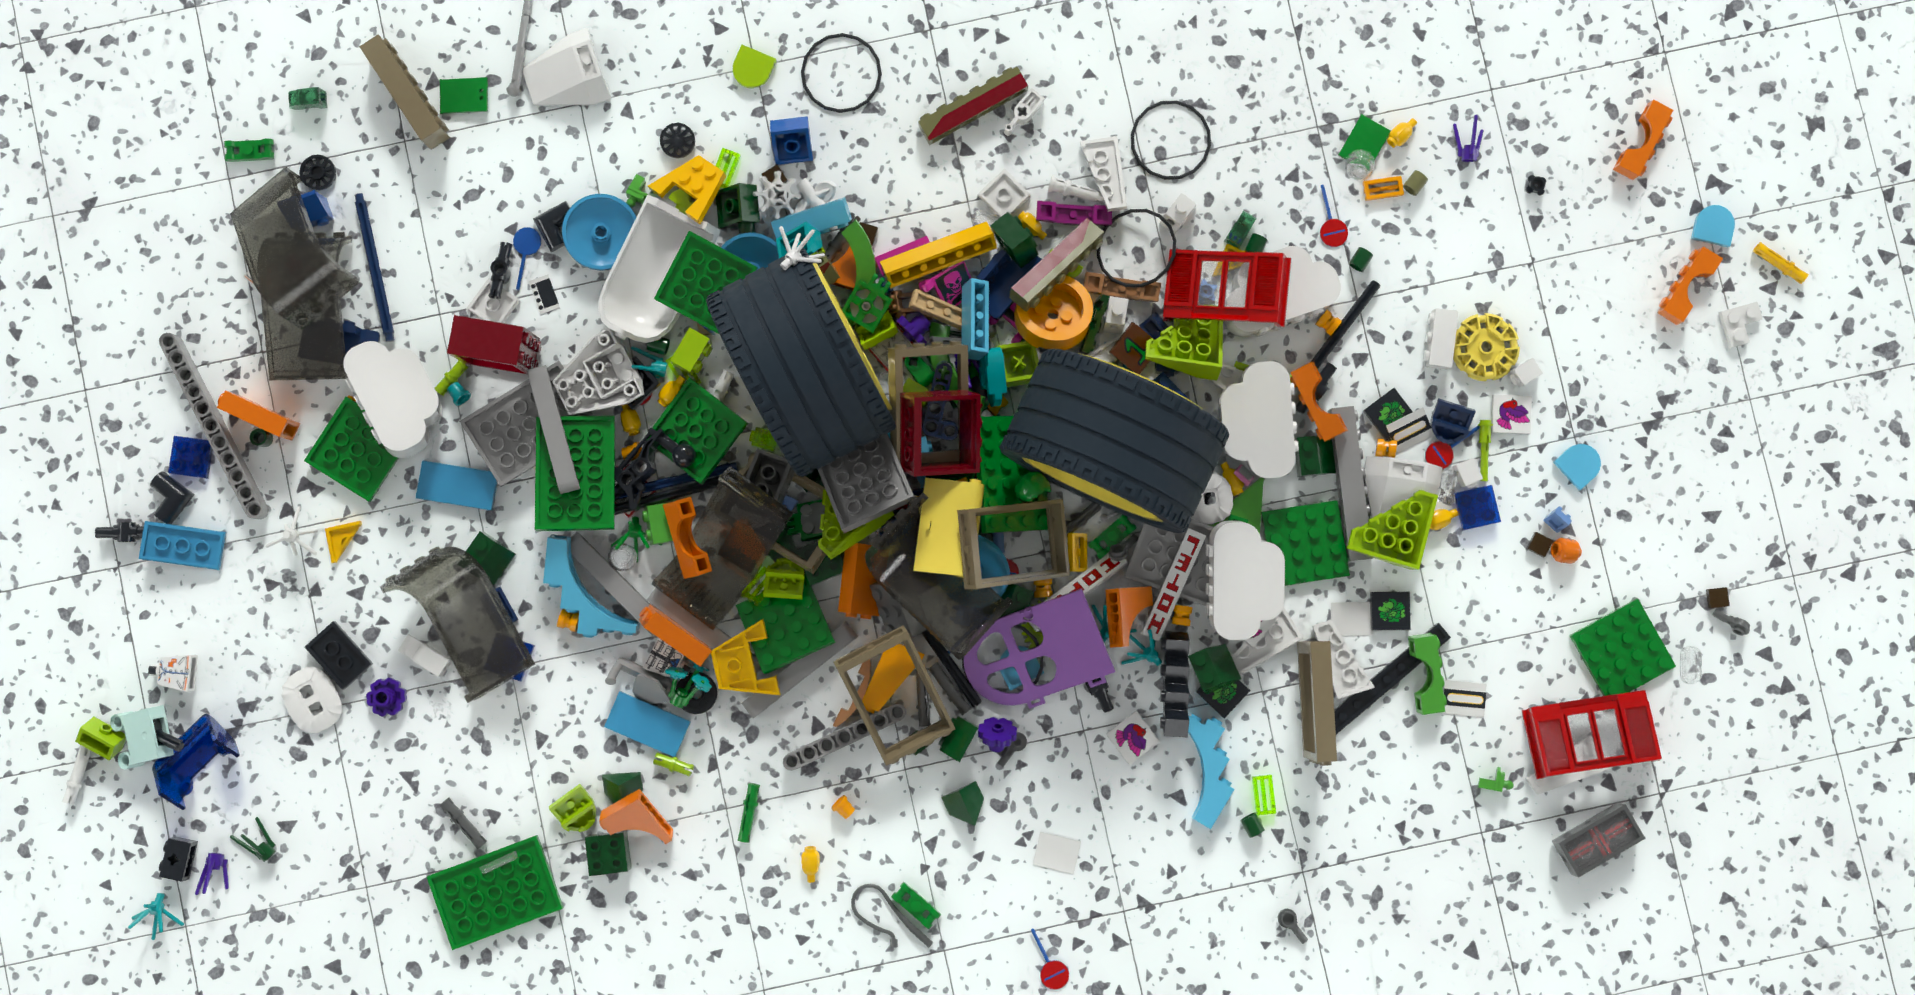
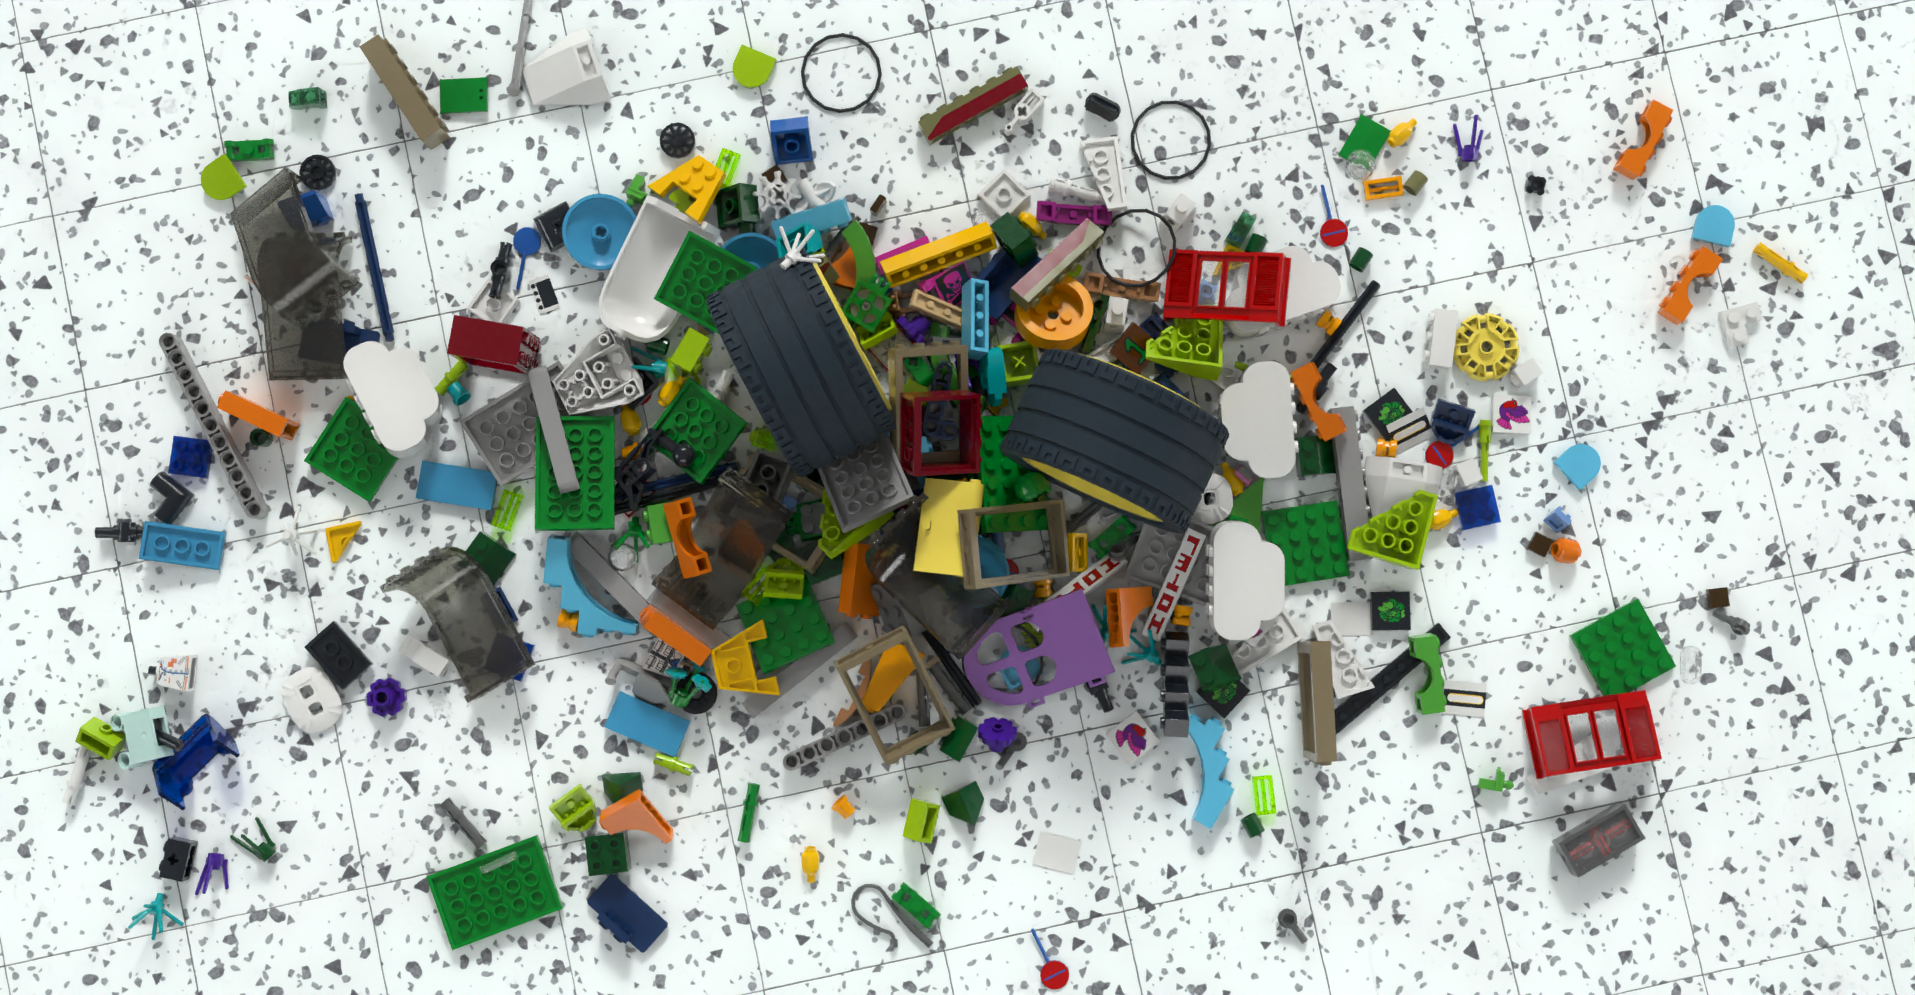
none -> lime tile [201,154,248,200]
none -> clear neon green tile [491,489,524,532]
none -> dark blue bracket [587,874,668,953]
none -> dark brown tile [870,194,887,217]
none -> lime brick [902,798,941,844]
none -> black piece [1084,93,1121,122]

